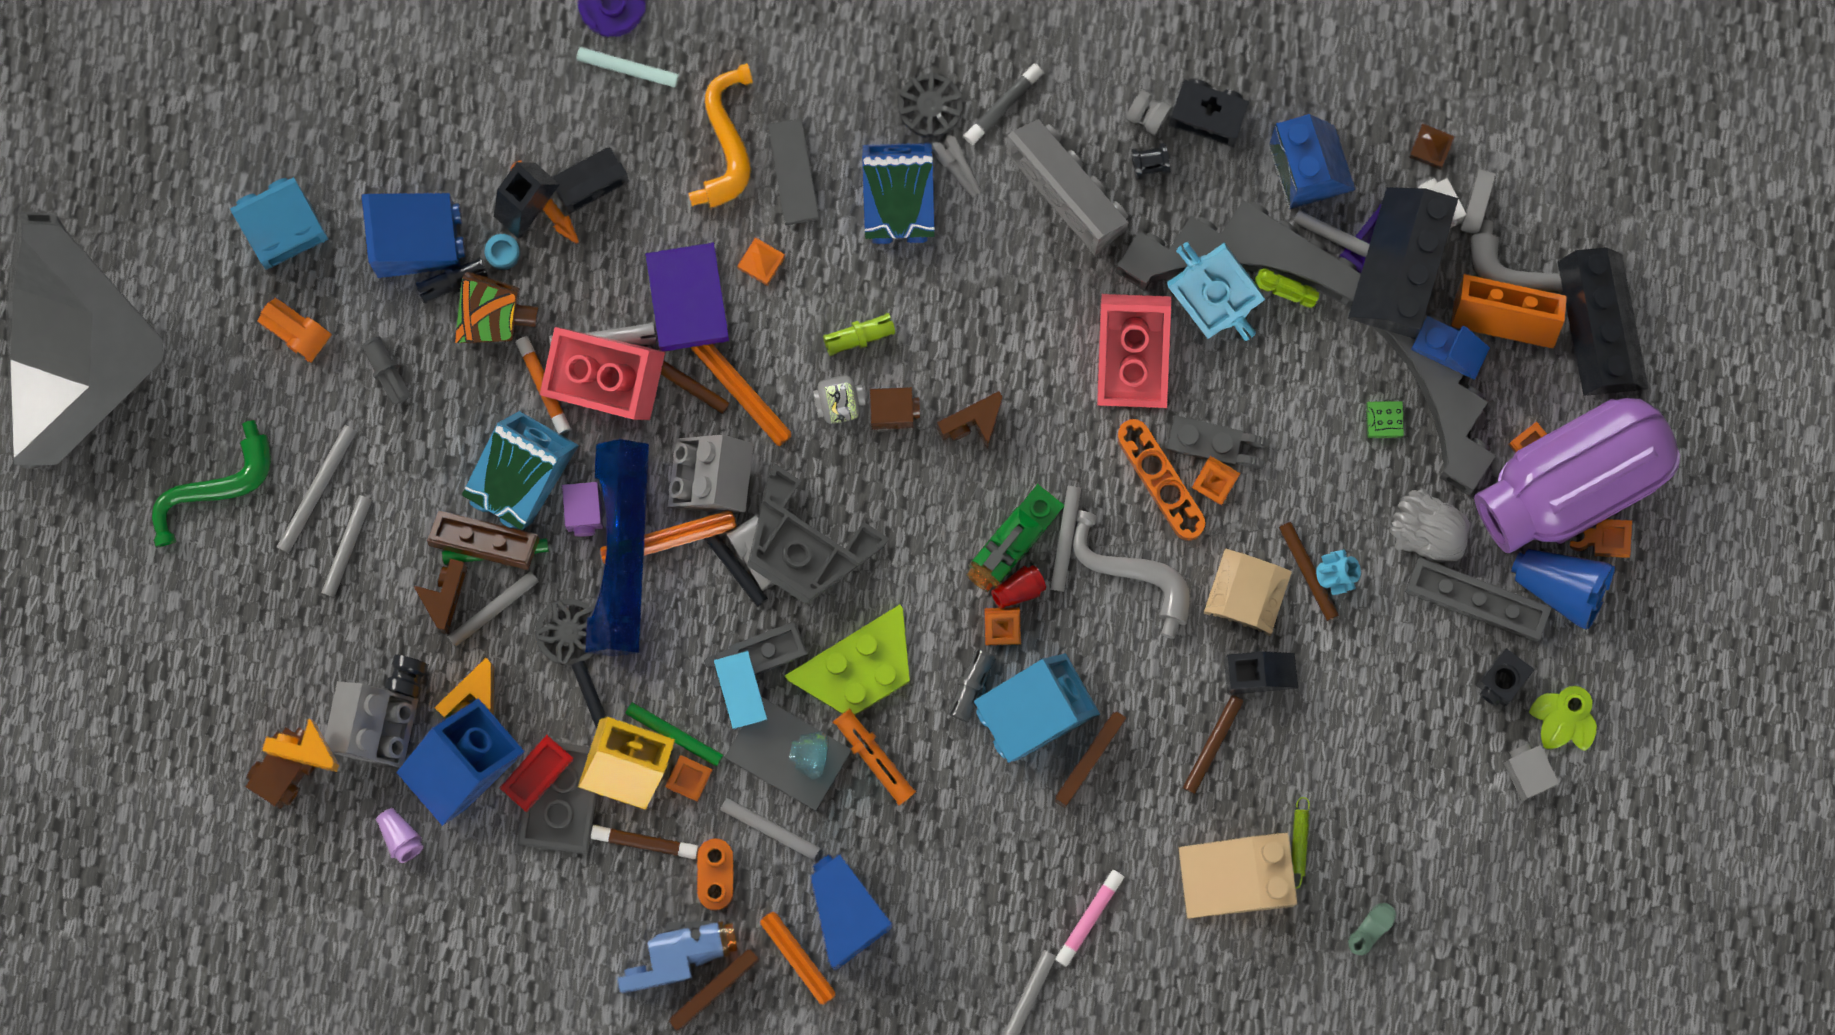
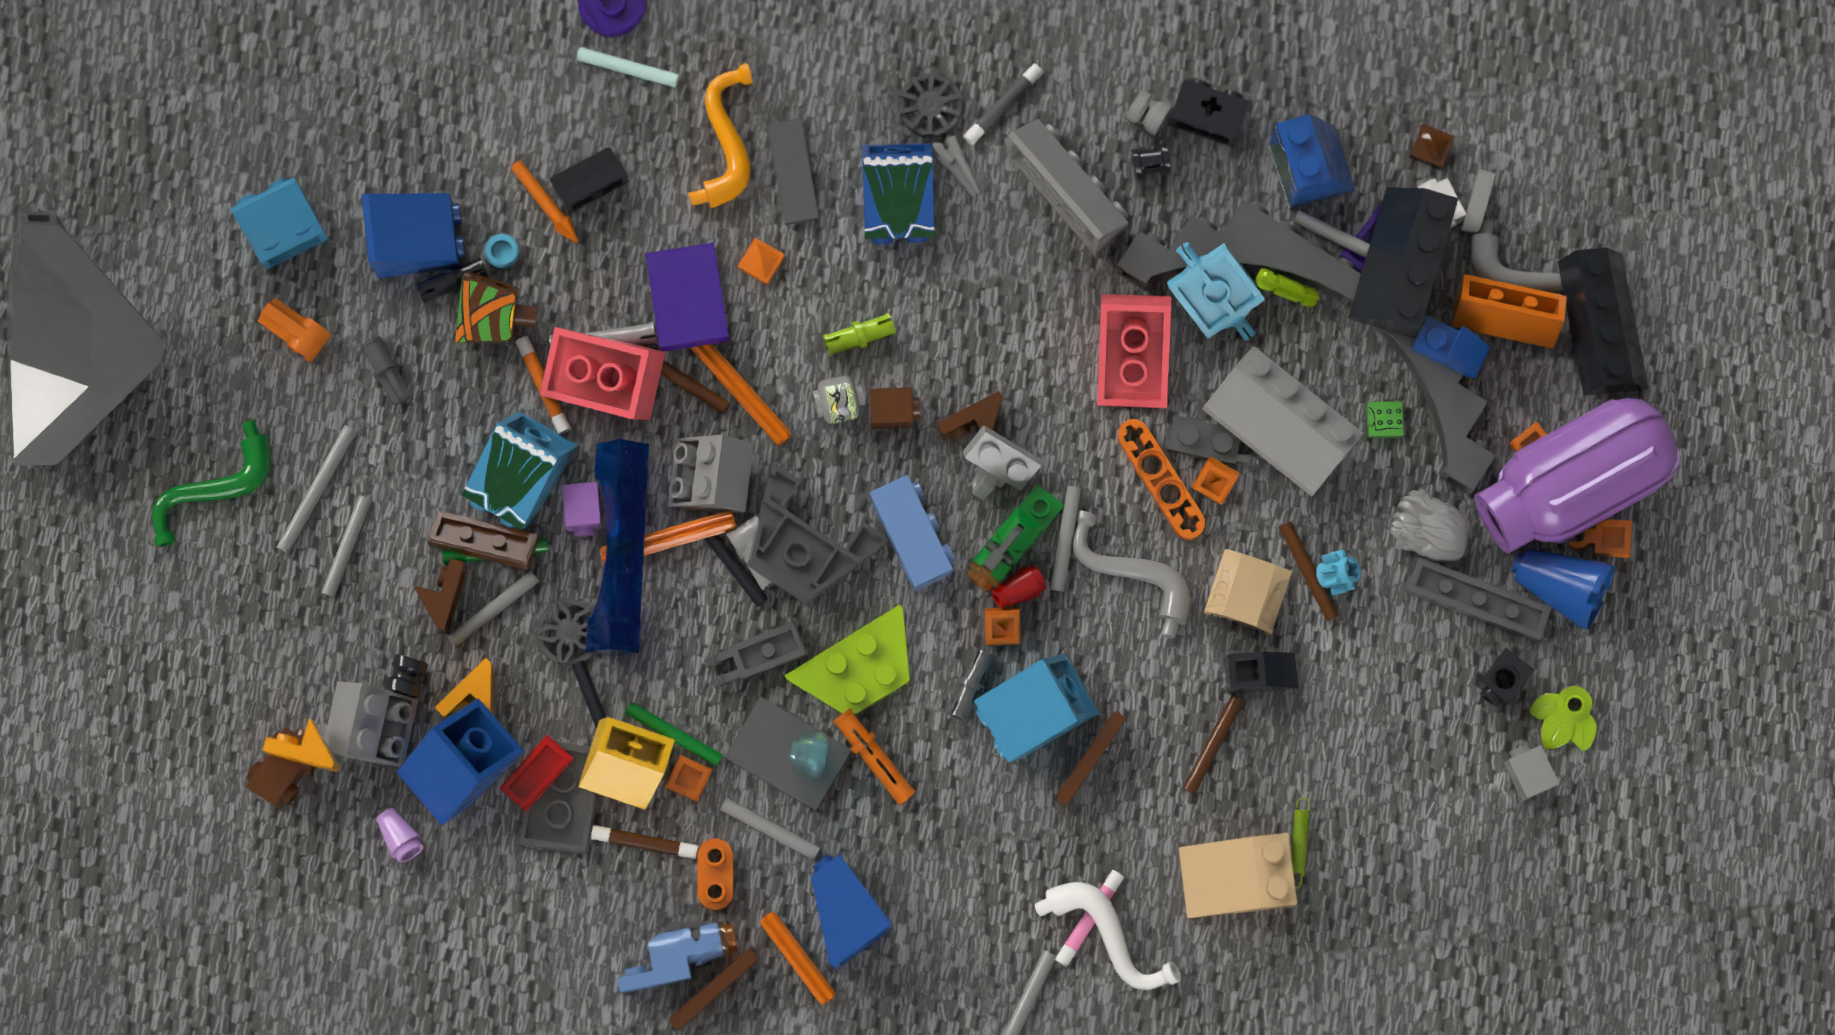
black slope [494,162,560,239] -> none
medium azure slope [714,651,767,729] -> none
sand green piece [1348,903,1396,955] -> none
none -> medium blue brick [869,475,956,592]
none -> light grey hinge [963,425,1041,500]
none -> white animal [1035,882,1181,990]
none -> light grey slope [1202,346,1363,497]

